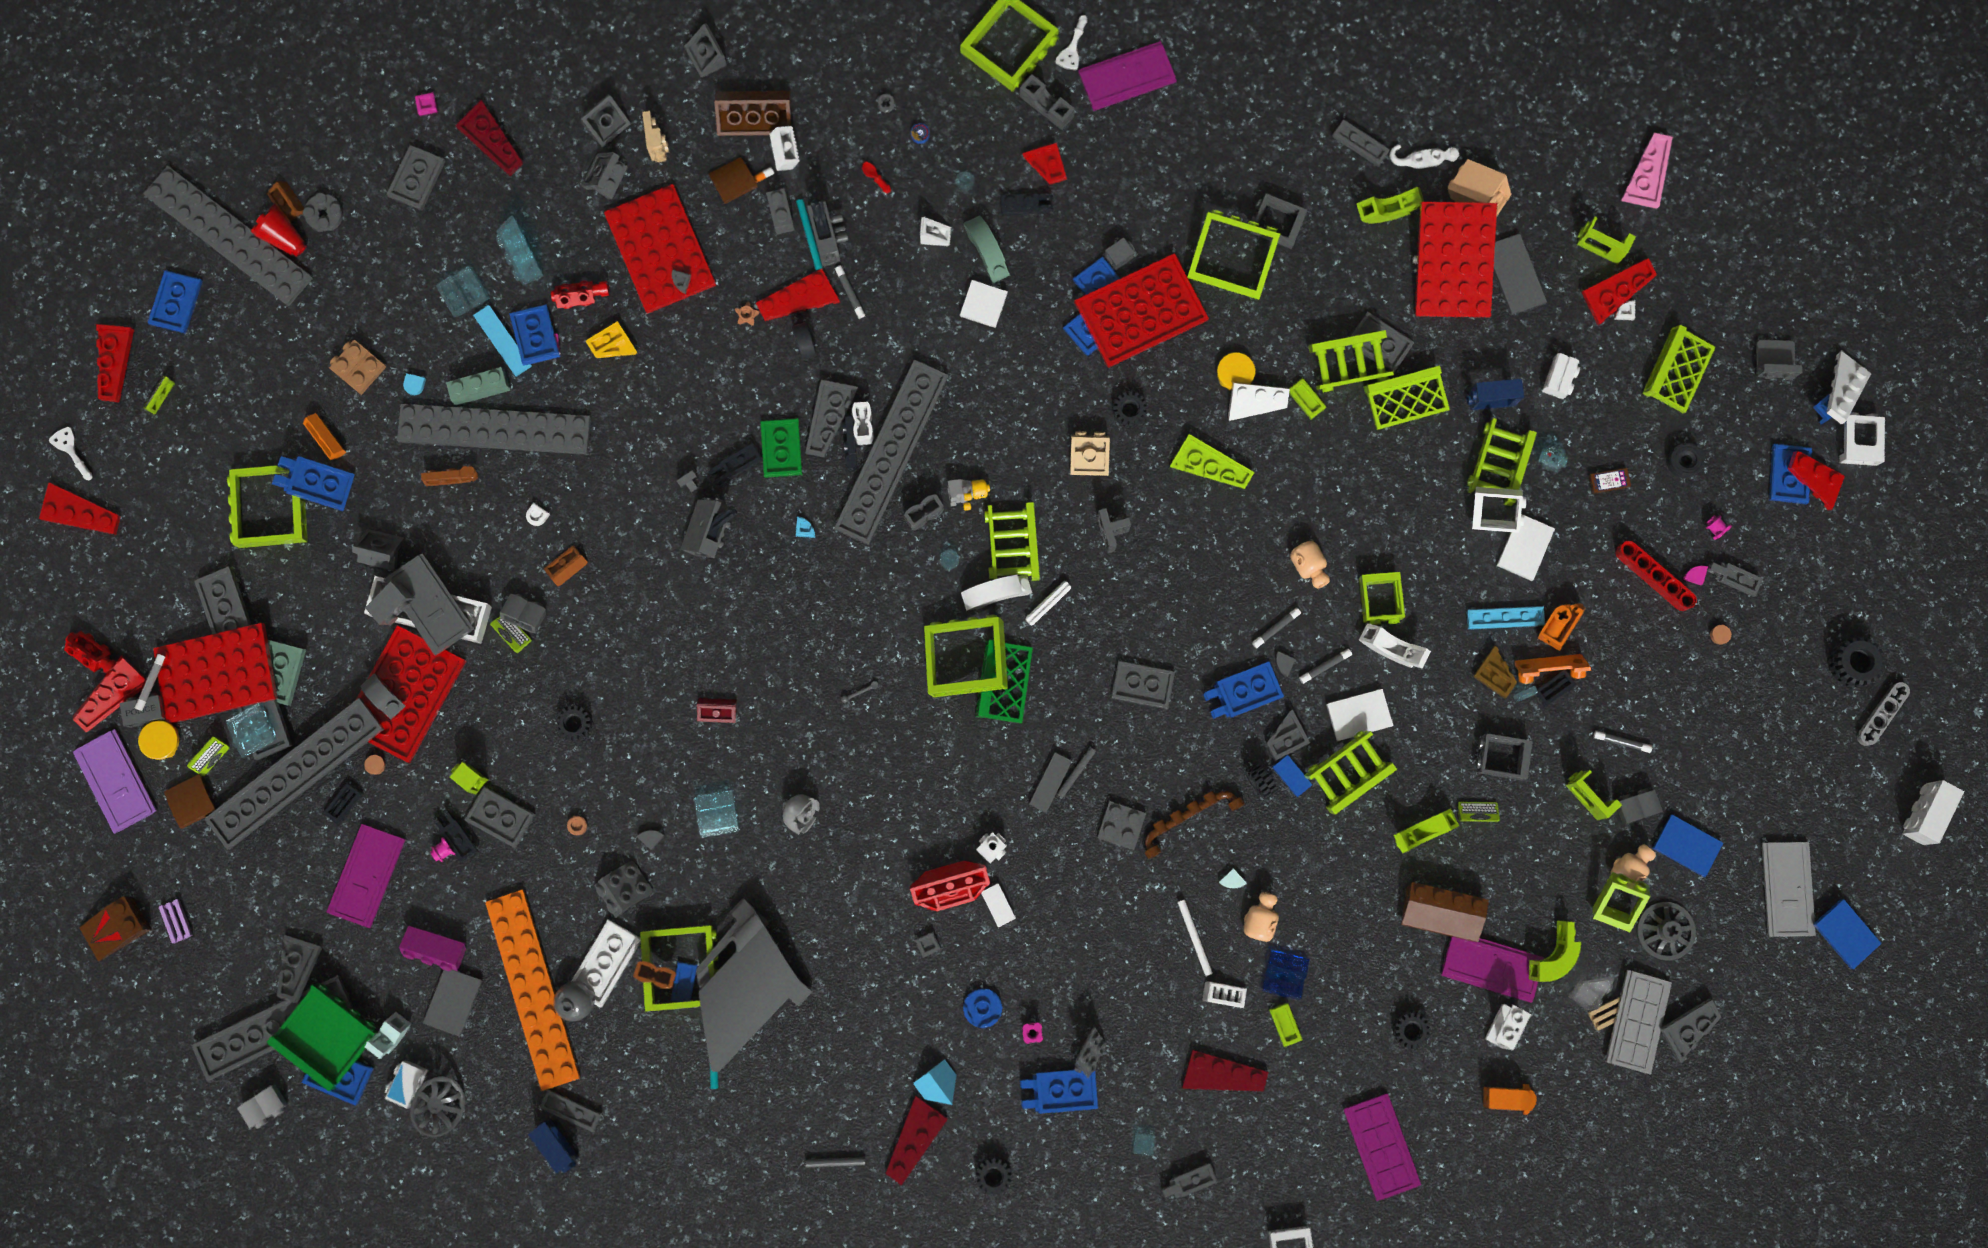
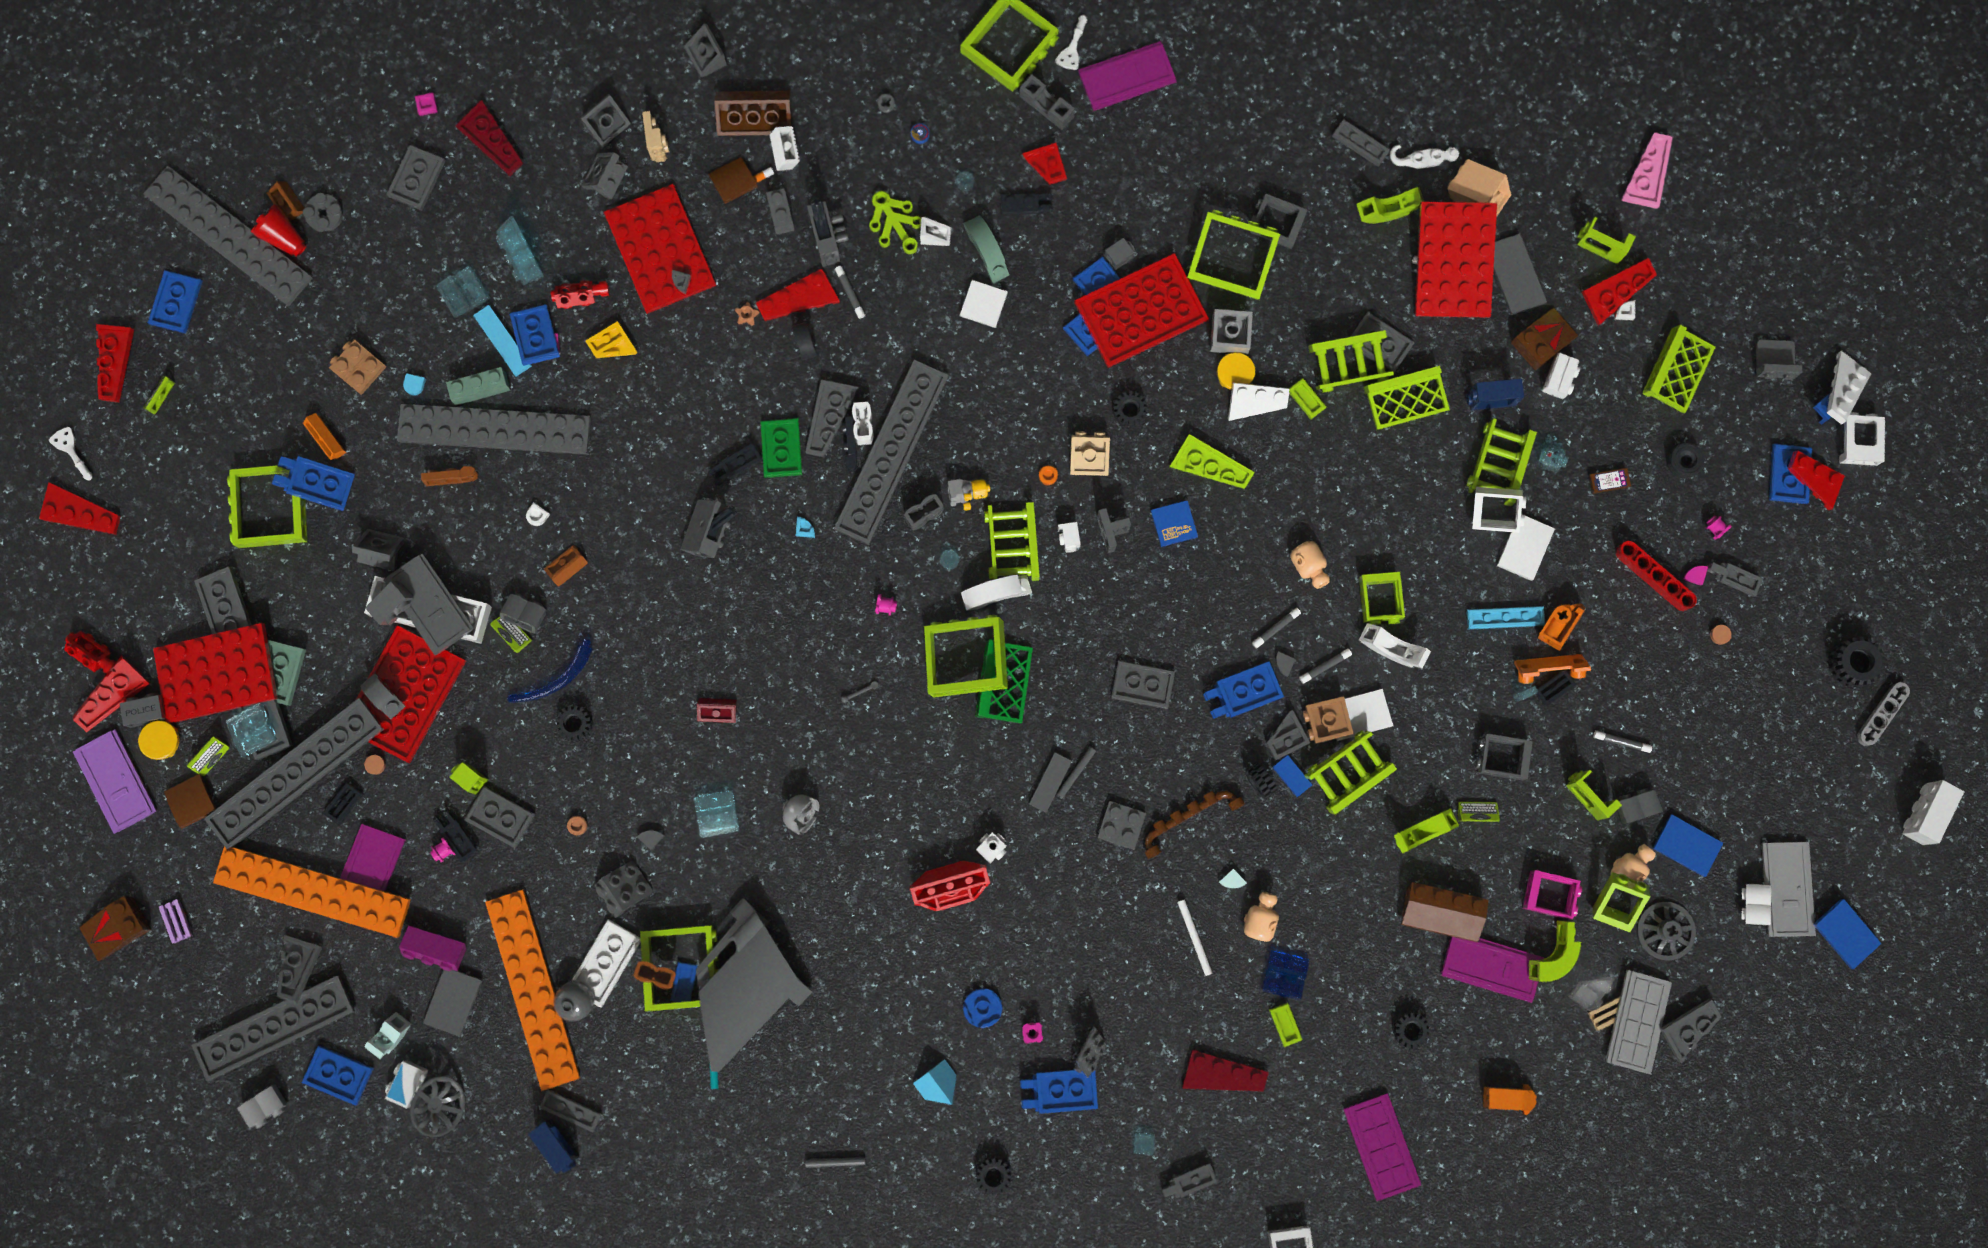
light grey bar [135,654,165,711] -> none
green panel [266,983,379,1091] -> none
dark grey tile [677,470,697,492] -> none
teal bar [796,199,823,271] -> none
red piece [862,162,891,193] -> none
dark red wing [886,1096,948,1186] -> none
dark grey tile [915,931,941,958] -> none
white tile [981,884,1016,927] -> none
white axle [1025,581,1071,626] -> none
white slope [1203,981,1247,1008] -> none
pearl gold wing [1473,646,1517,699] -> none
white window [1485,1004,1531,1050] -> none
none -> orange plate [213,846,411,937]
none -> clear blue animal [507,639,593,702]
none -> lime plant [869,191,921,254]
none -> dark pink brick [875,594,897,616]
none -> orange tile [1039,465,1058,485]
none -> white brick [1057,522,1080,552]
none -> blue tile [1151,500,1198,547]
none -> light grey brick [1210,309,1253,355]
none -> medium nougat plate [1303,696,1354,744]
none -> reddish brown slope [1511,308,1578,371]
none -> dark pink window [1522,870,1582,920]
none -> white brick [1742,884,1771,925]

